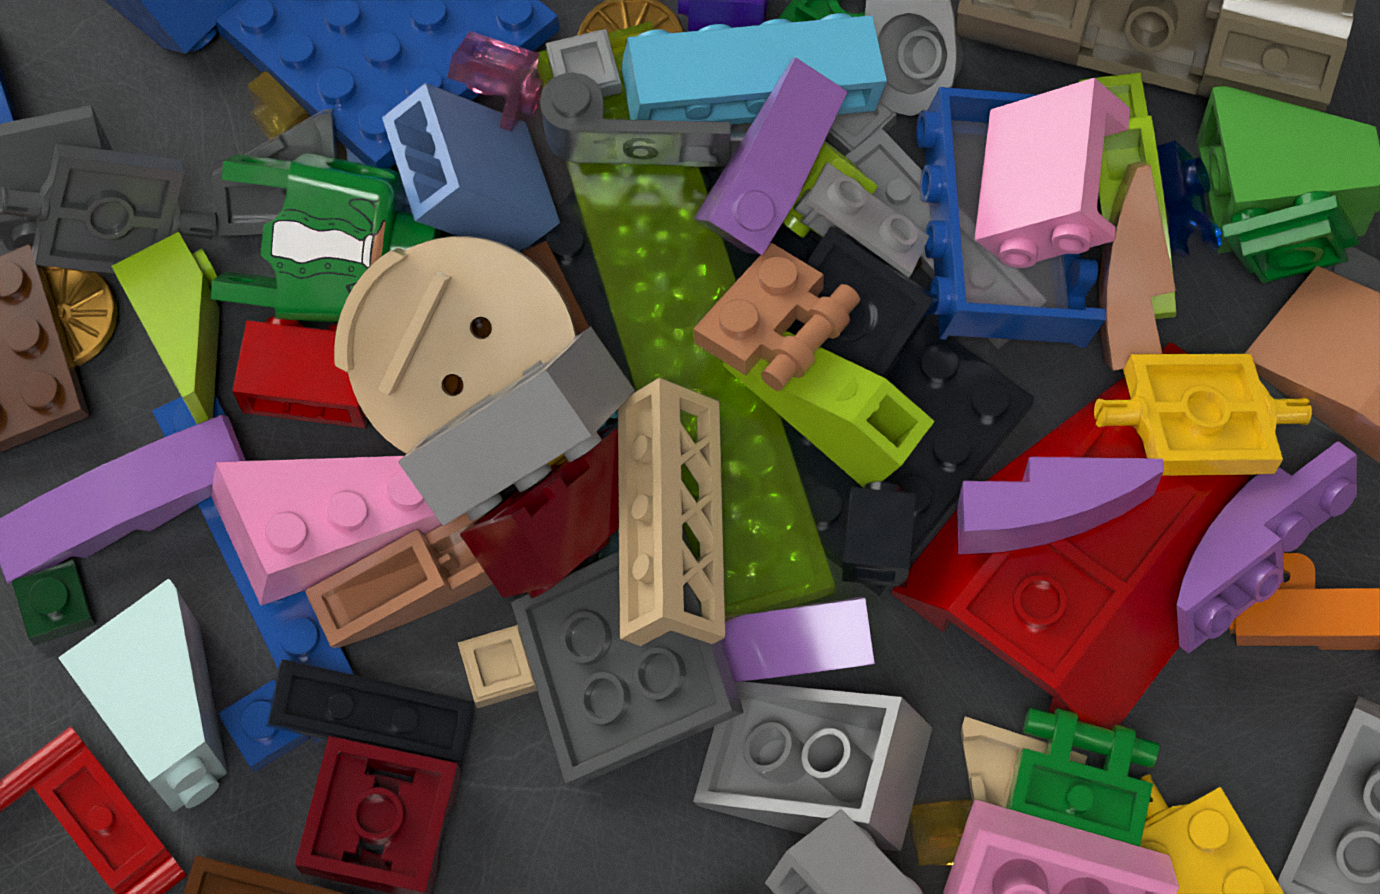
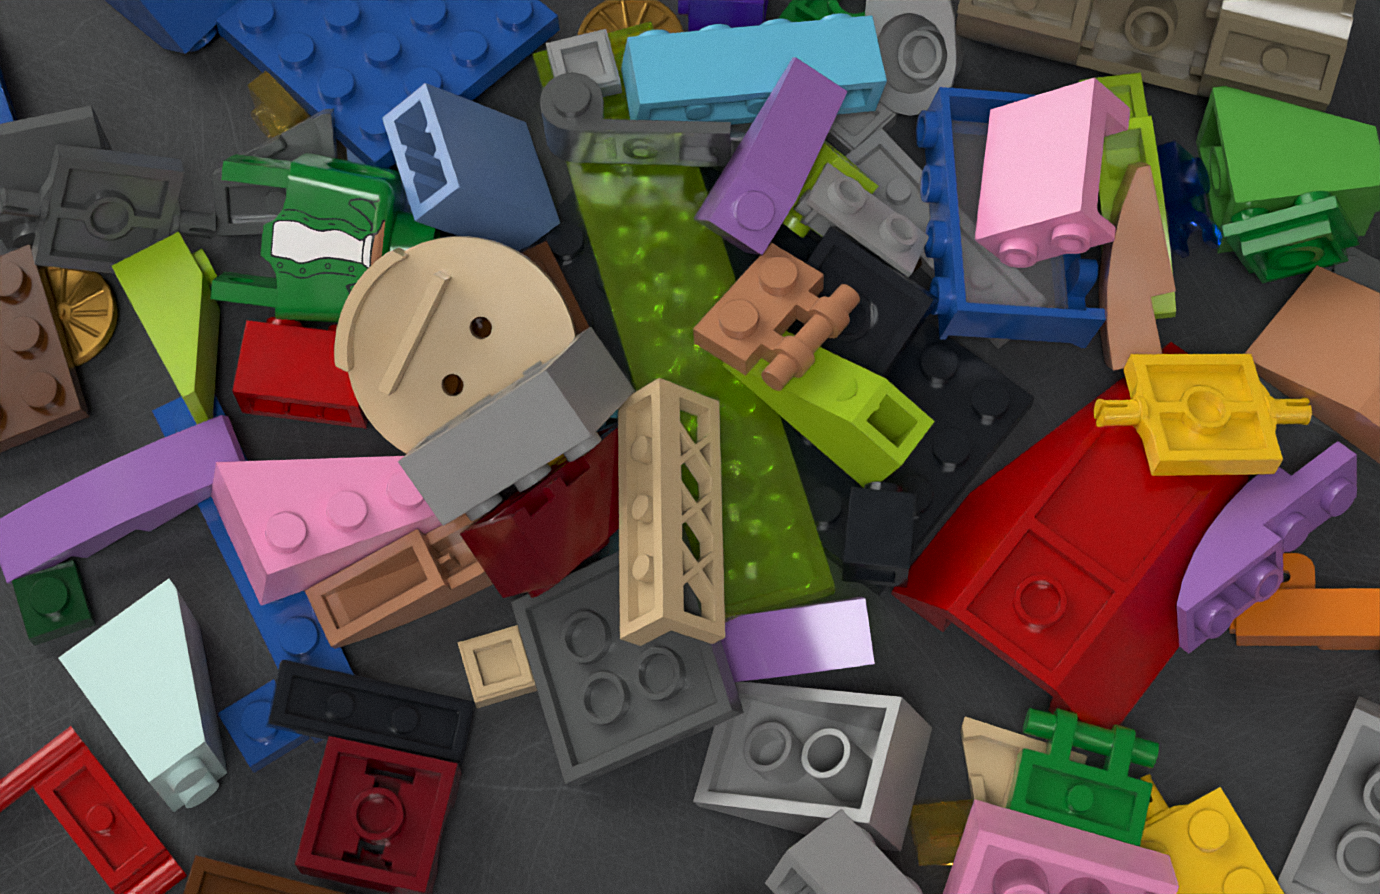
clear pink bracket [447,31,543,132] -> none
medium lavender slope [957,457,1164,554] -> none

